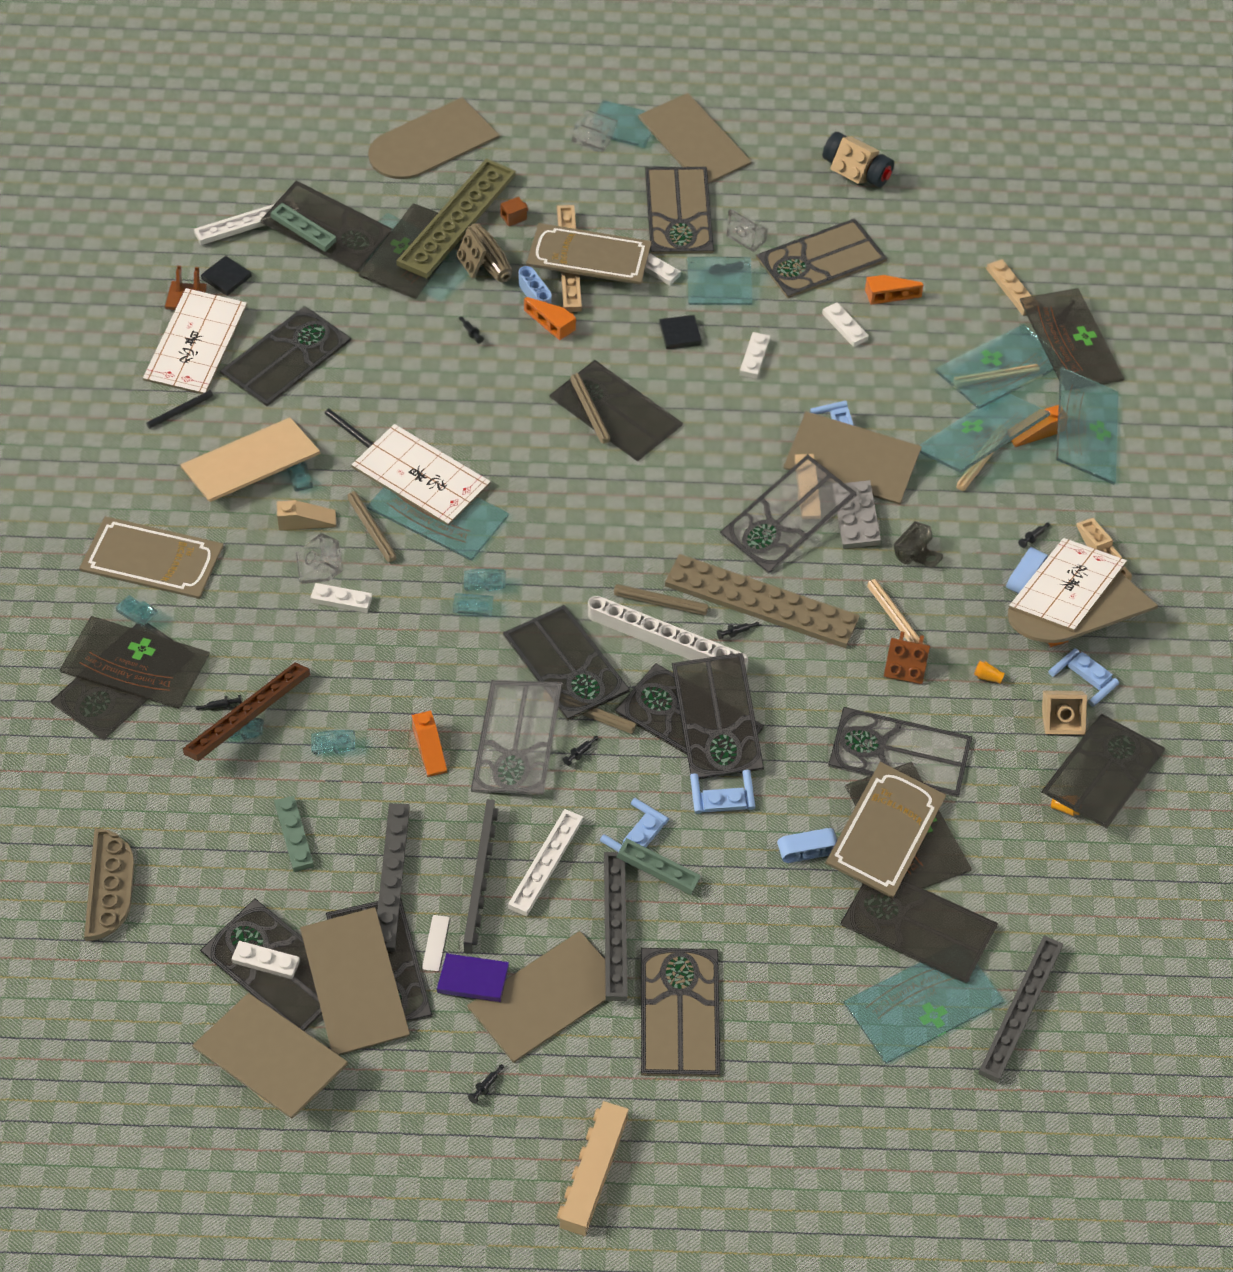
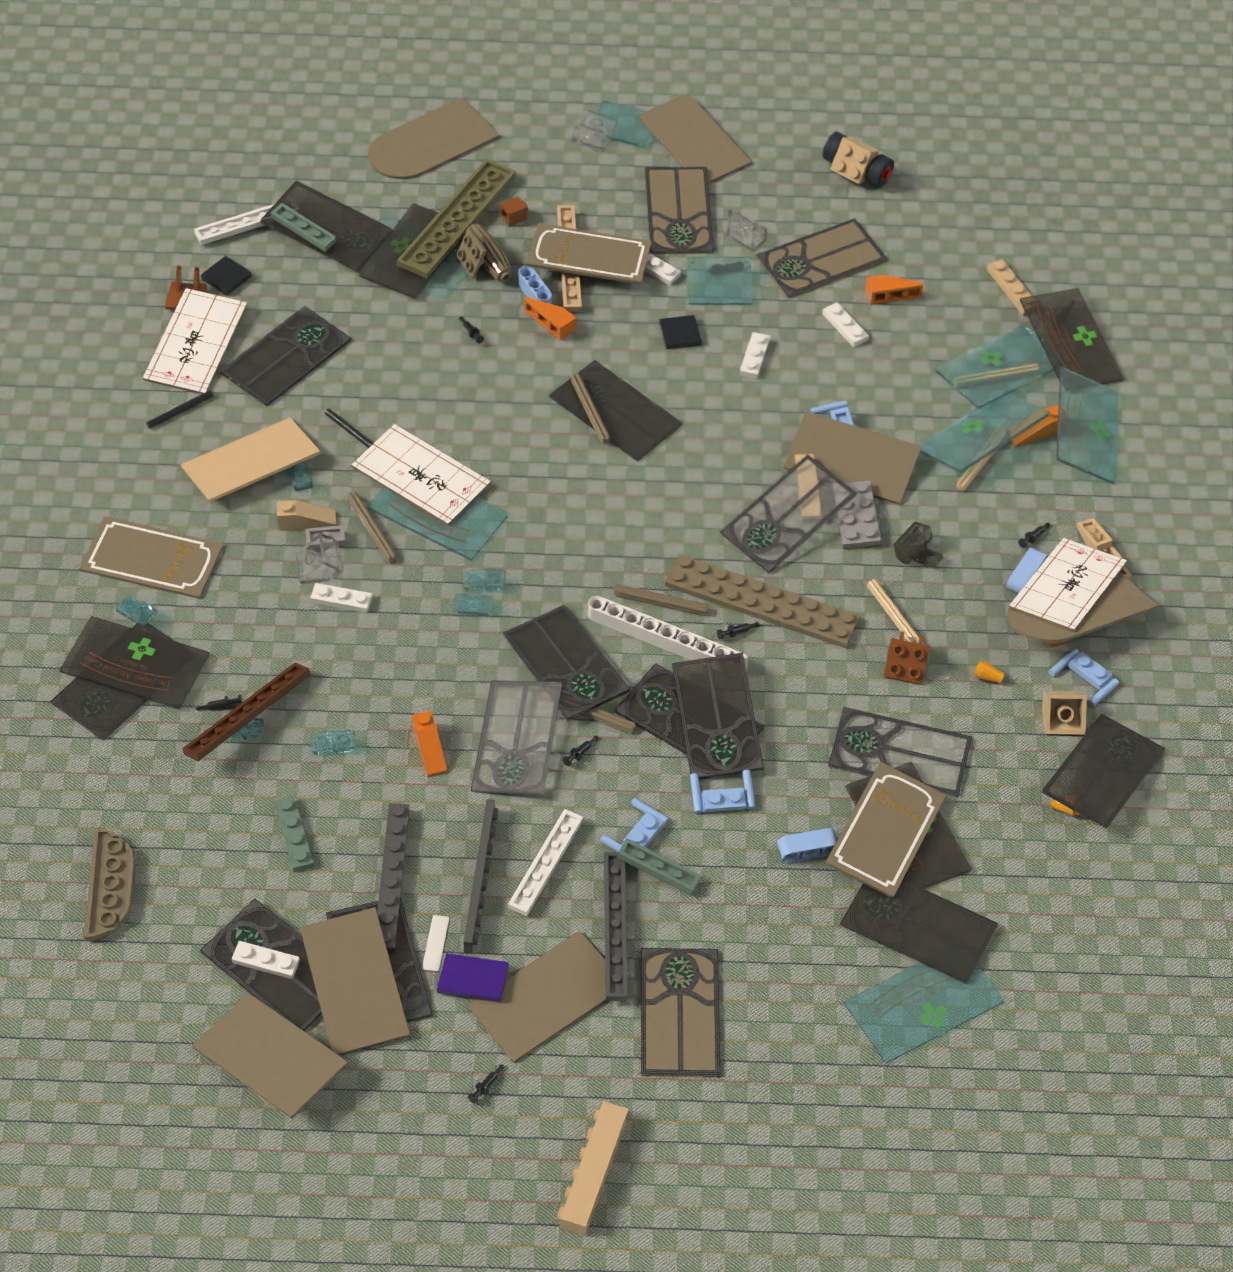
dark grey plate [978,935,1063,1083] -> none
none -> light grey plate [305,525,346,548]

